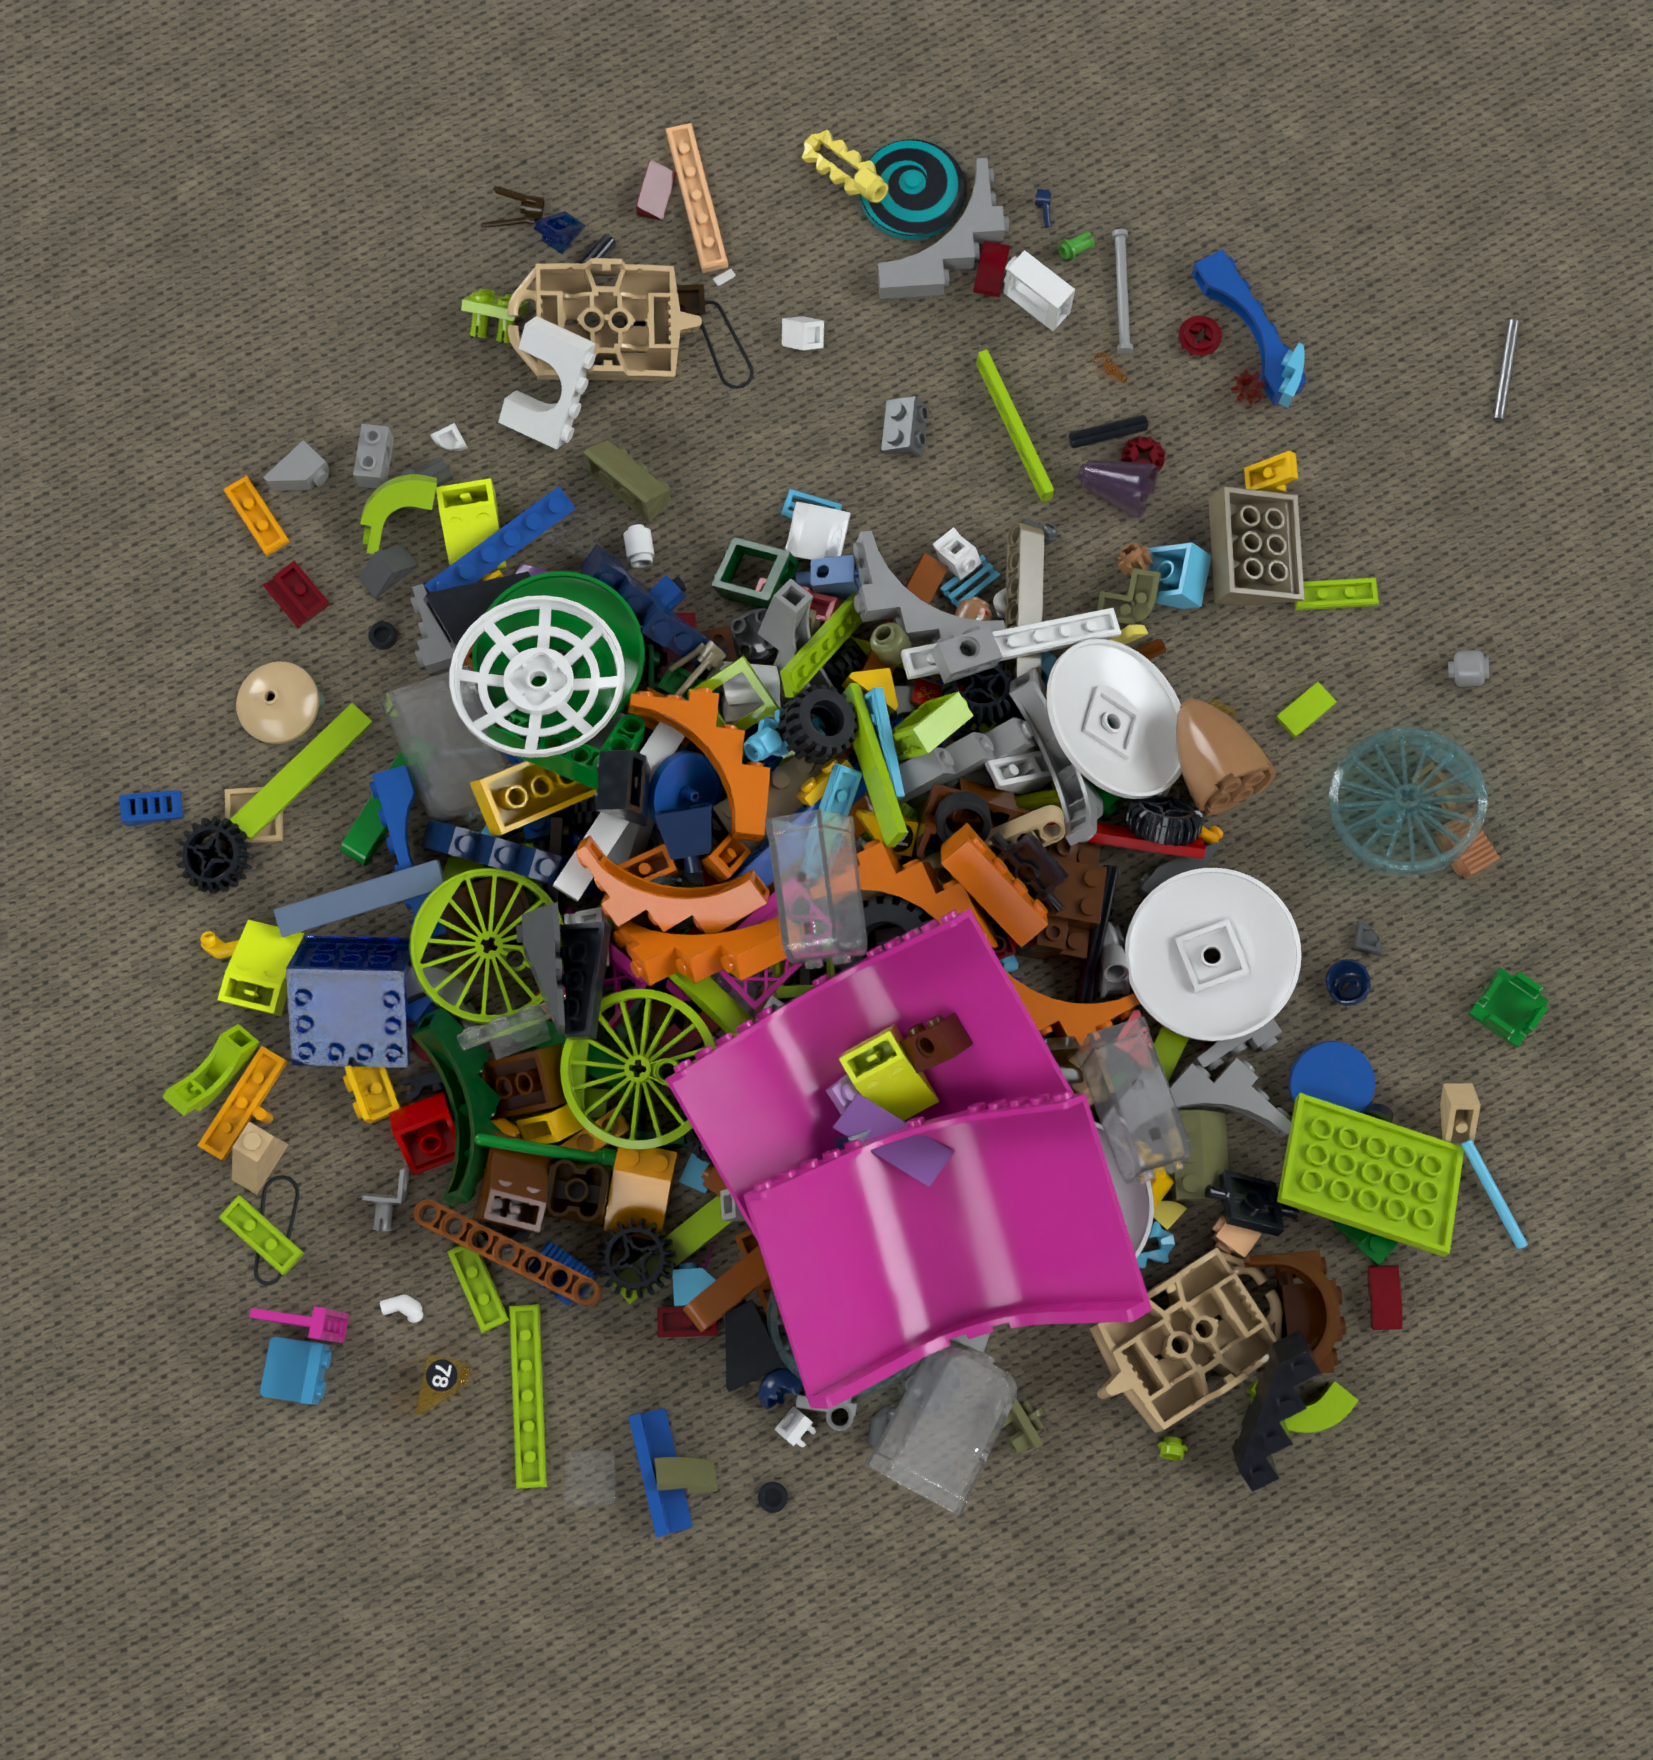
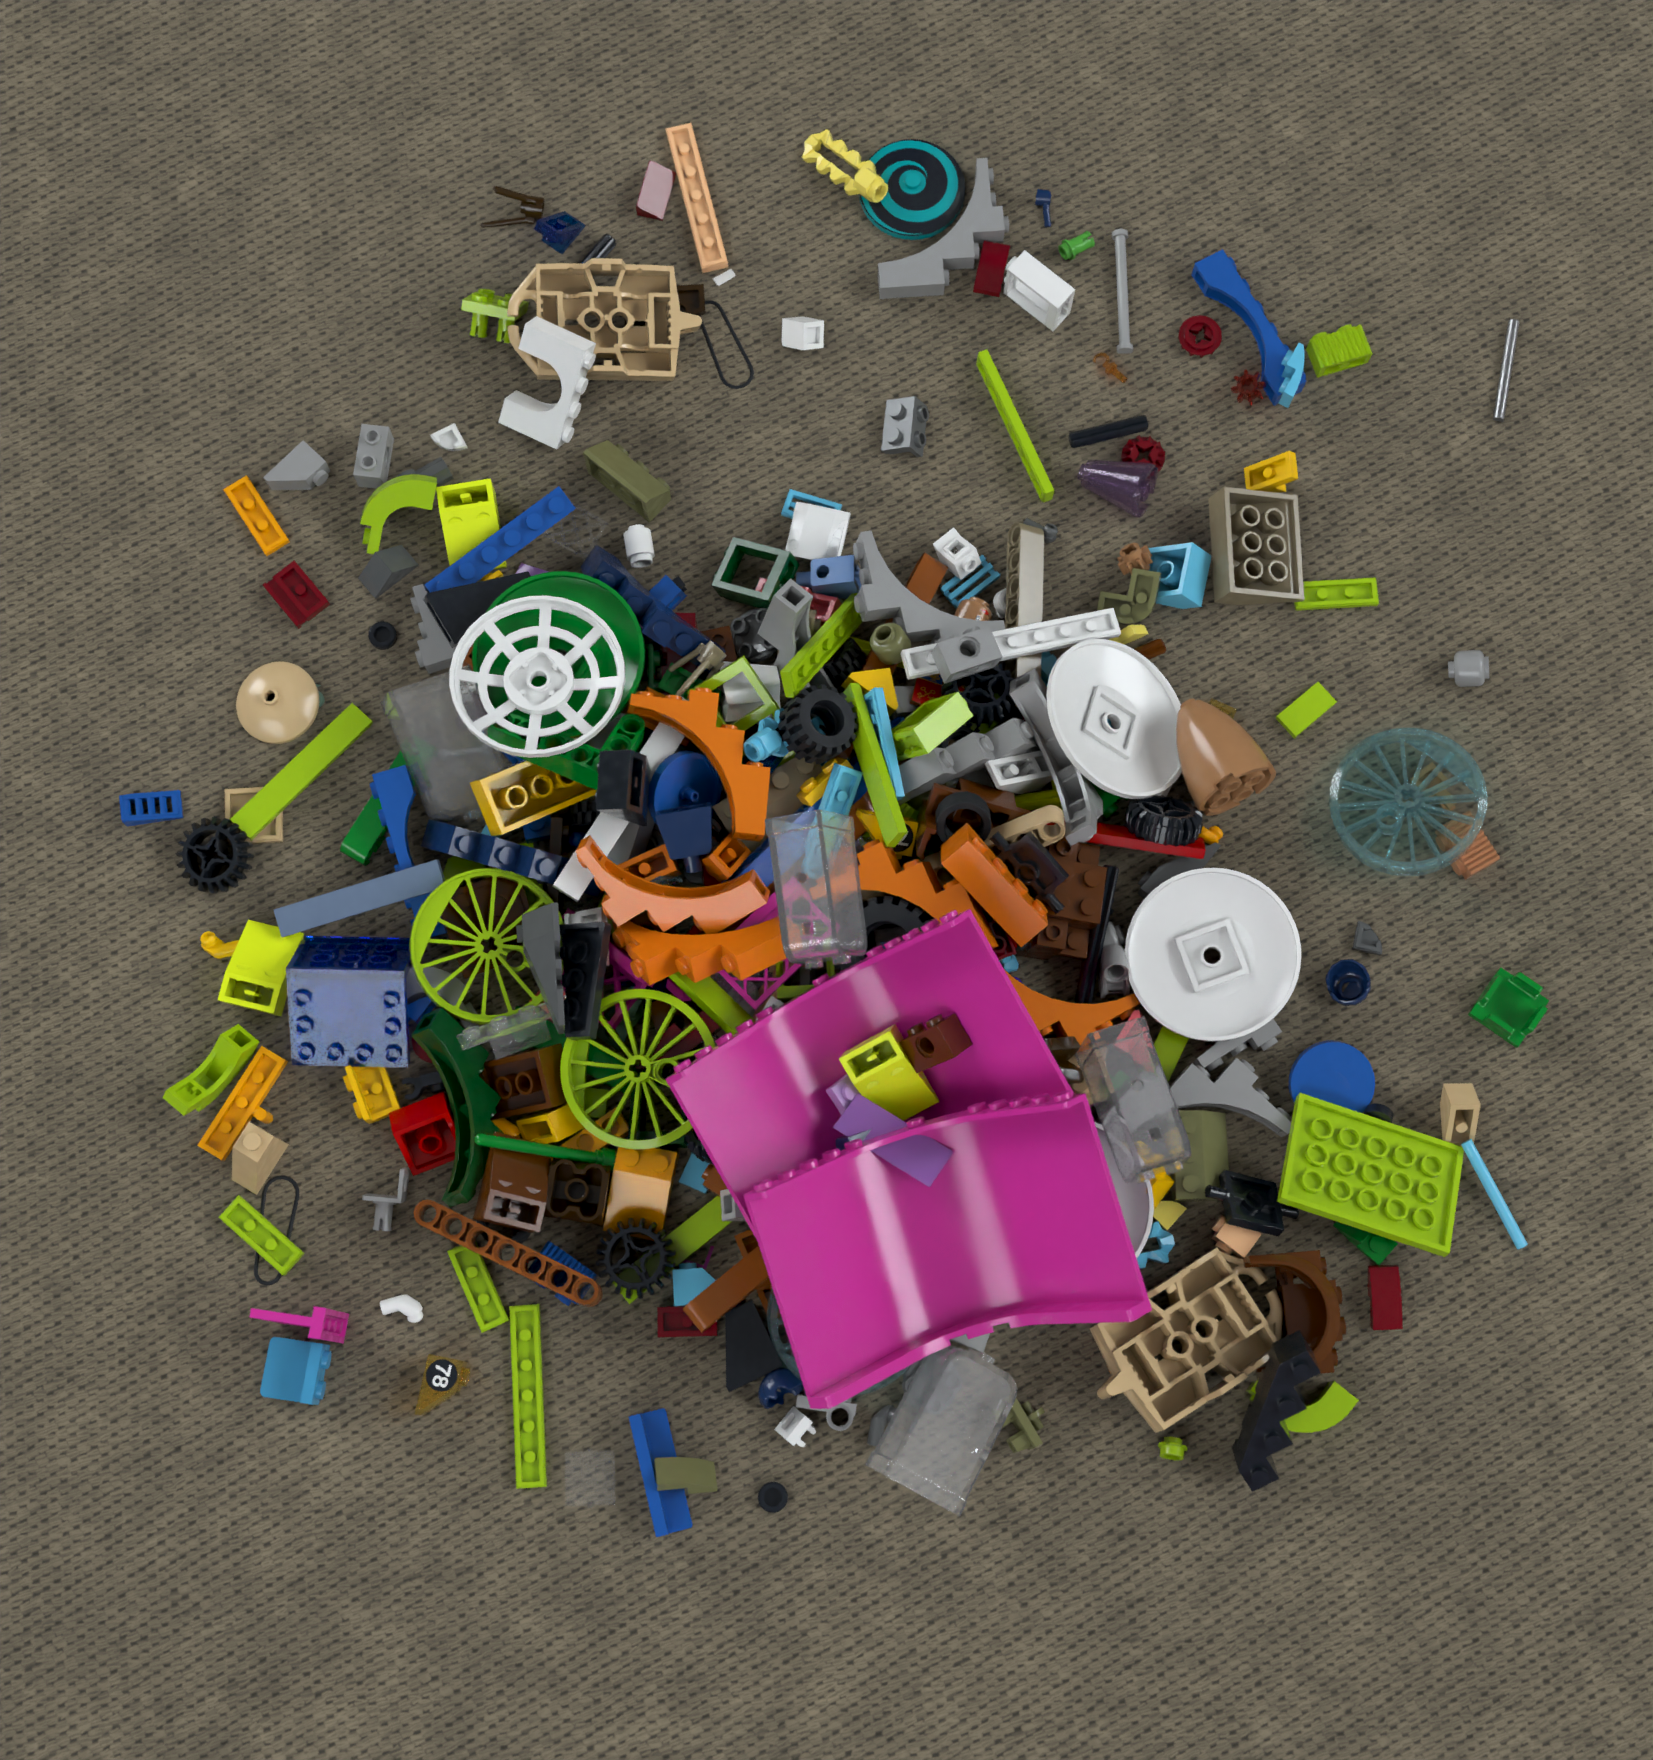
none -> lime brick [1306,324,1372,378]

